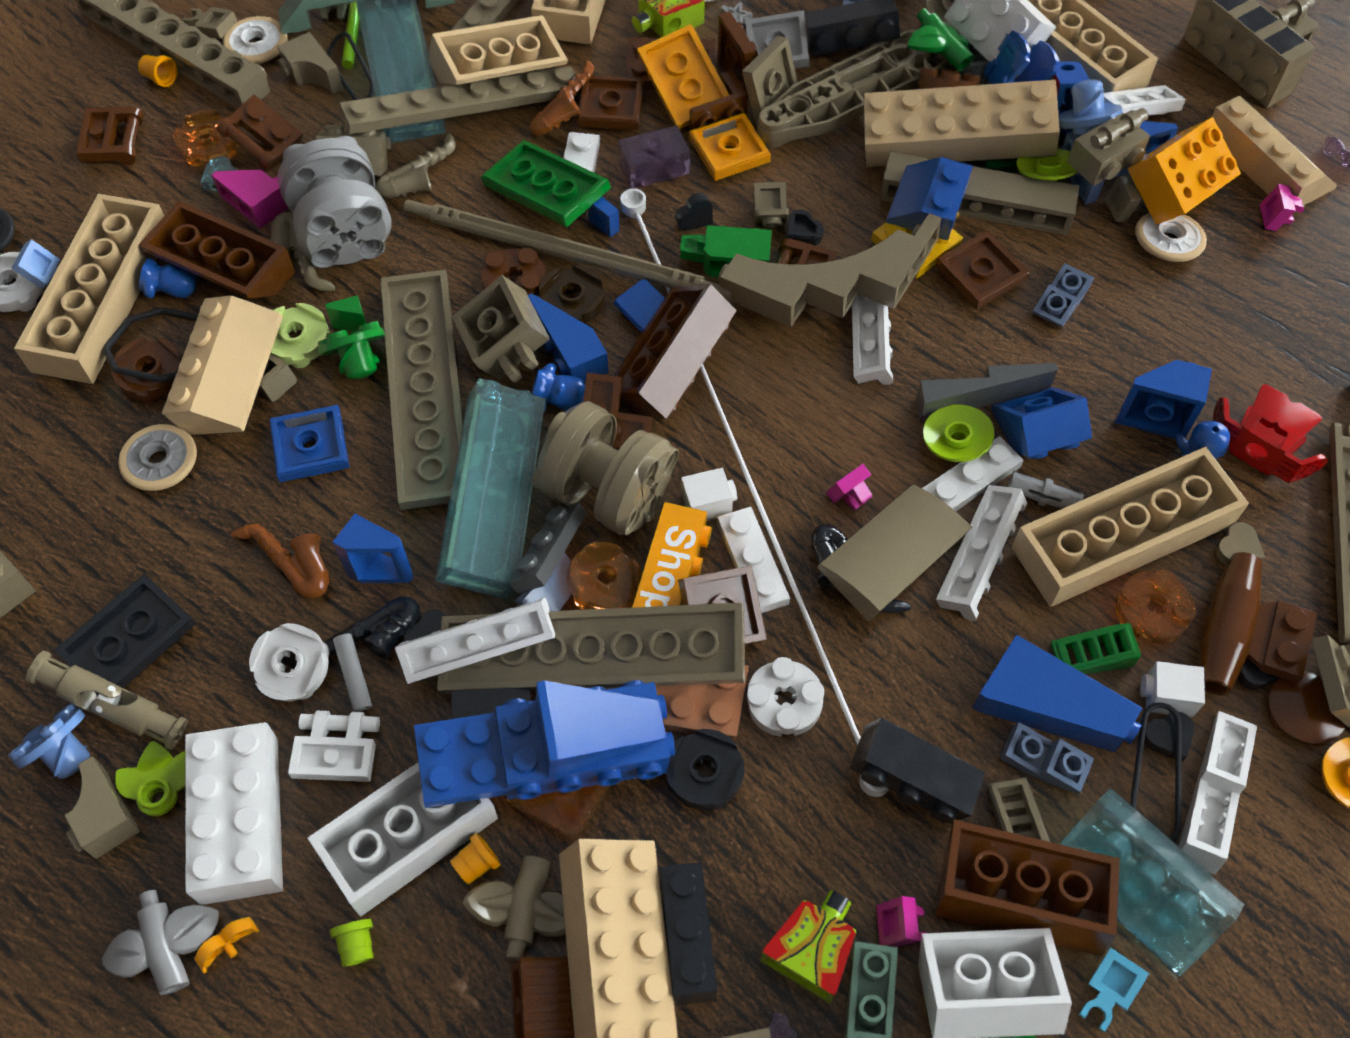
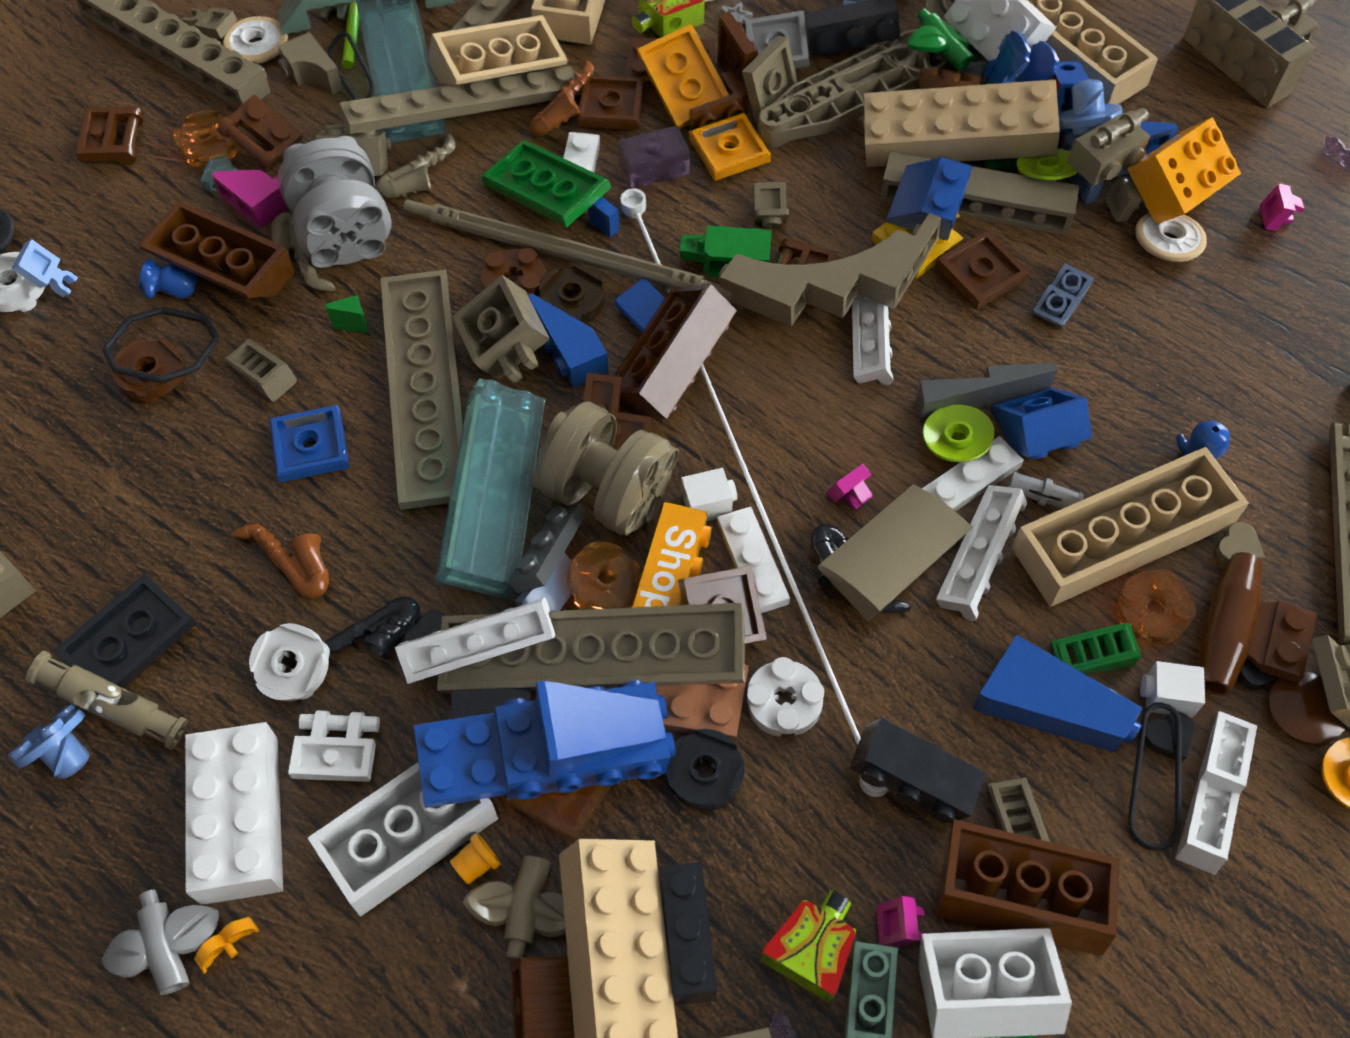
tan brick [14,194,164,384] -> none
dark tan arch [65,756,141,859] -> none
lime plate [115,741,186,816] -> none
wheel [118,424,197,491] -> none
light orange piece [138,55,178,87] -> none
tan slope [162,296,283,435] -> none
yellowish green plate [271,303,331,368] -> none
green plate [317,321,385,380] -> none
lime piece [329,919,374,967] -> none
blue tile [332,514,414,583] -> none
light grey piece [333,633,372,712] -> none
blue animal [530,363,586,412] -> none
black tile [675,193,713,231] -> none
black tile [786,209,824,246] -> none
sand blue slope [999,722,1094,794] -> none
clear light blue slope [1060,788,1245,977] -> none
medium azure plate [1078,948,1149,1032] -> none
white plate [1104,85,1186,115] -> none
blue slope [1115,360,1212,439] -> none
tan slope [1212,96,1337,206] -> none
red piece [1212,384,1327,484] -> none

